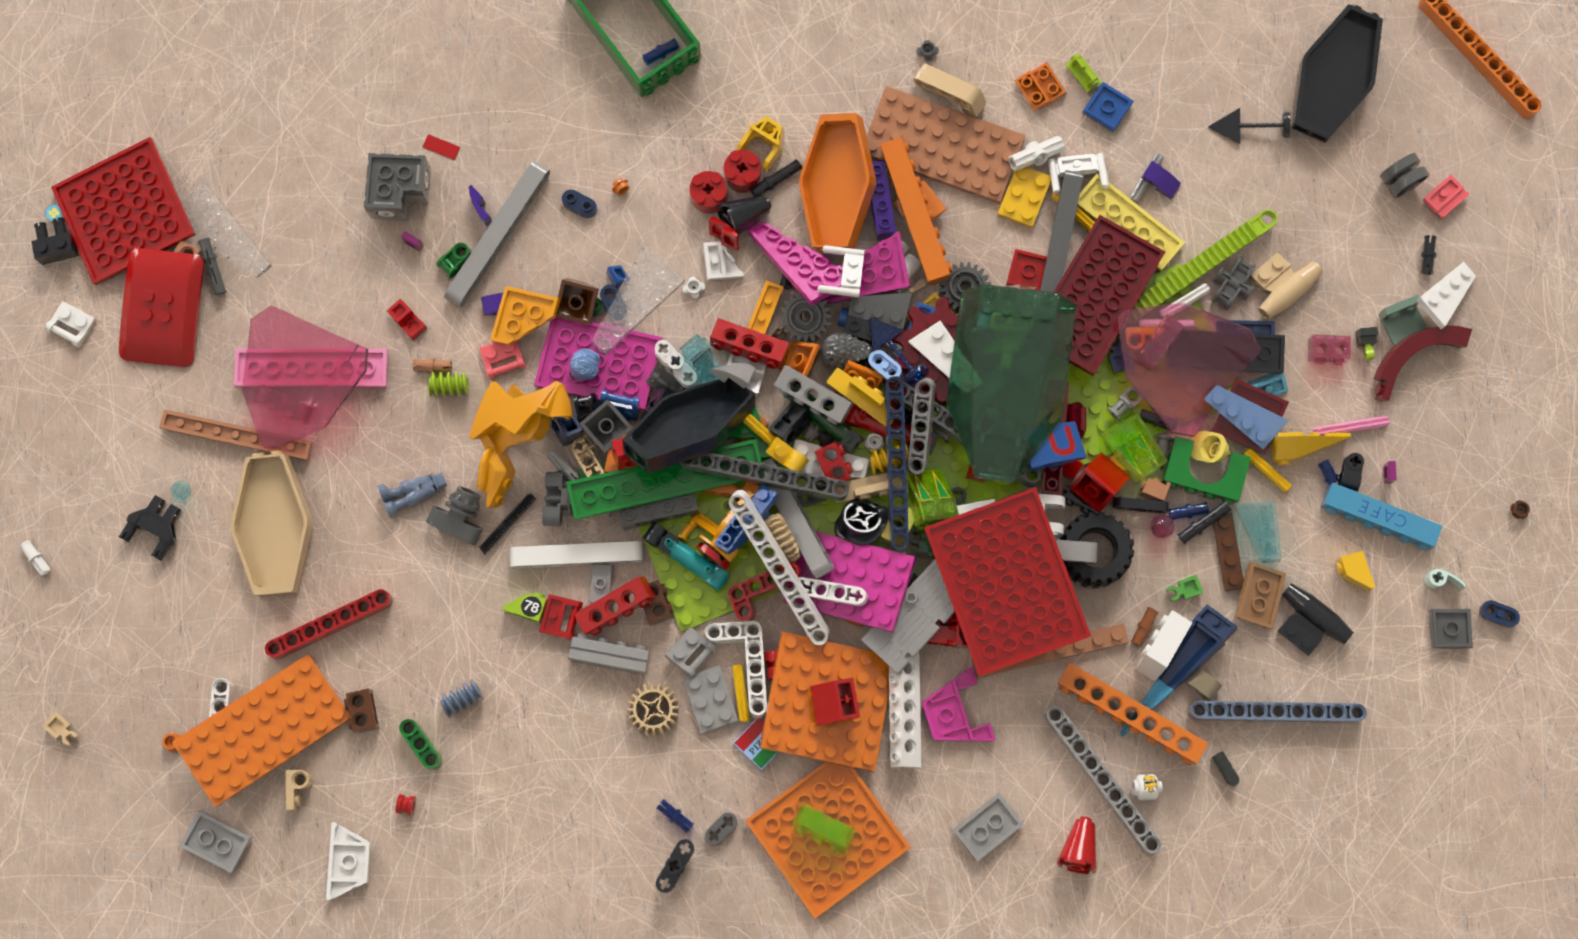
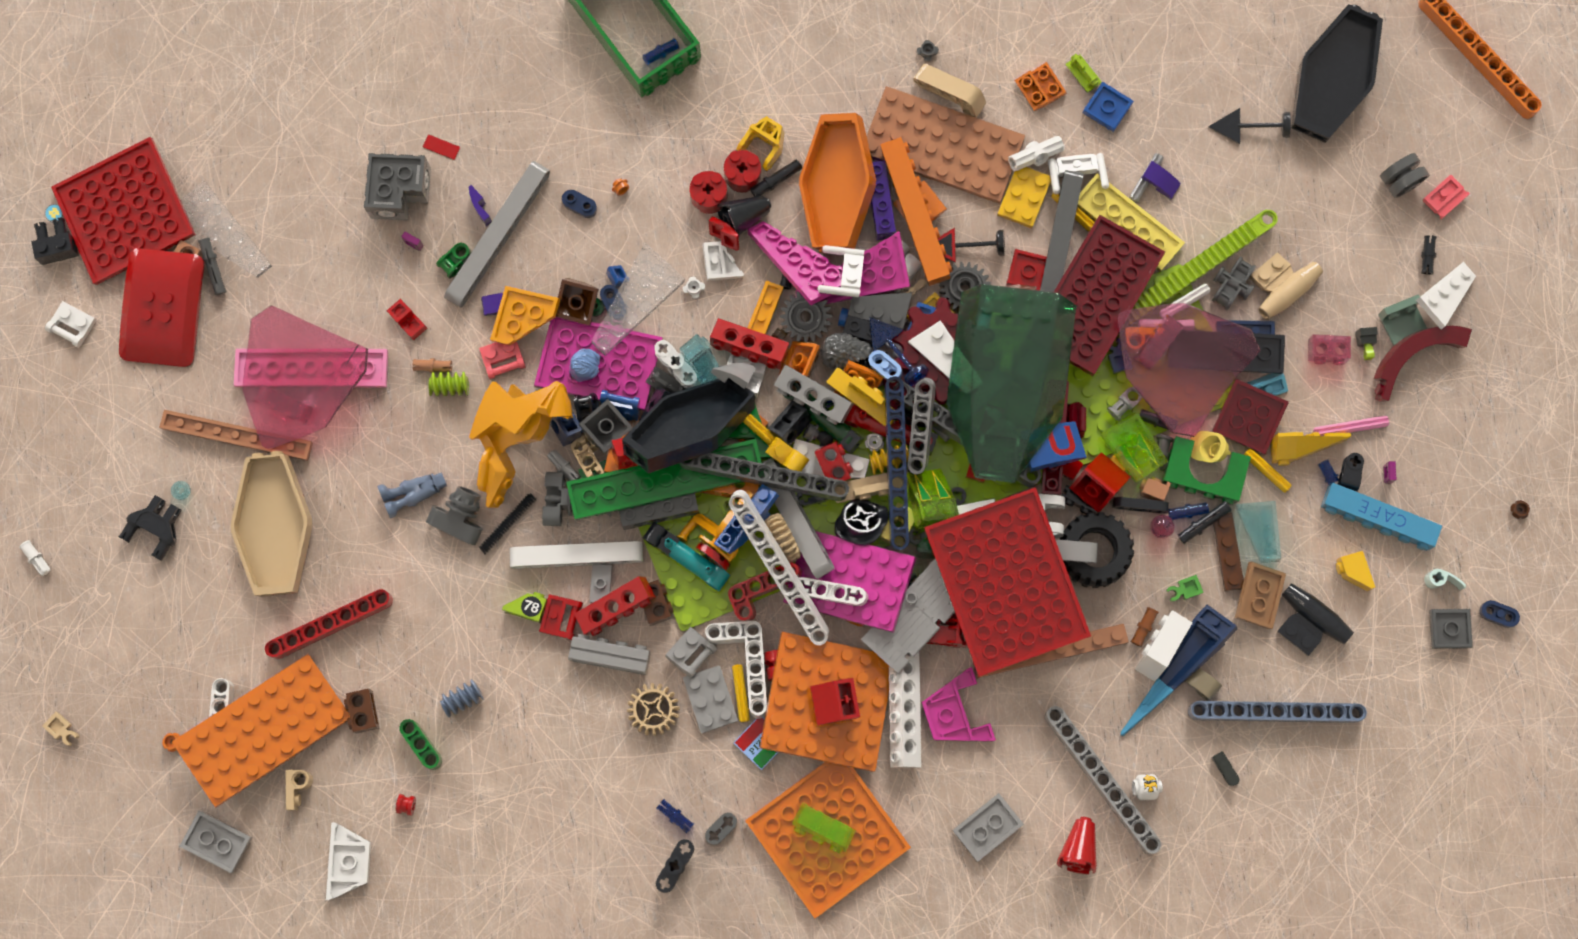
orange brick [1058,662,1209,766] -> none
medium blue wing [1203,385,1289,450] -> none
none -> black piece [938,227,1005,263]

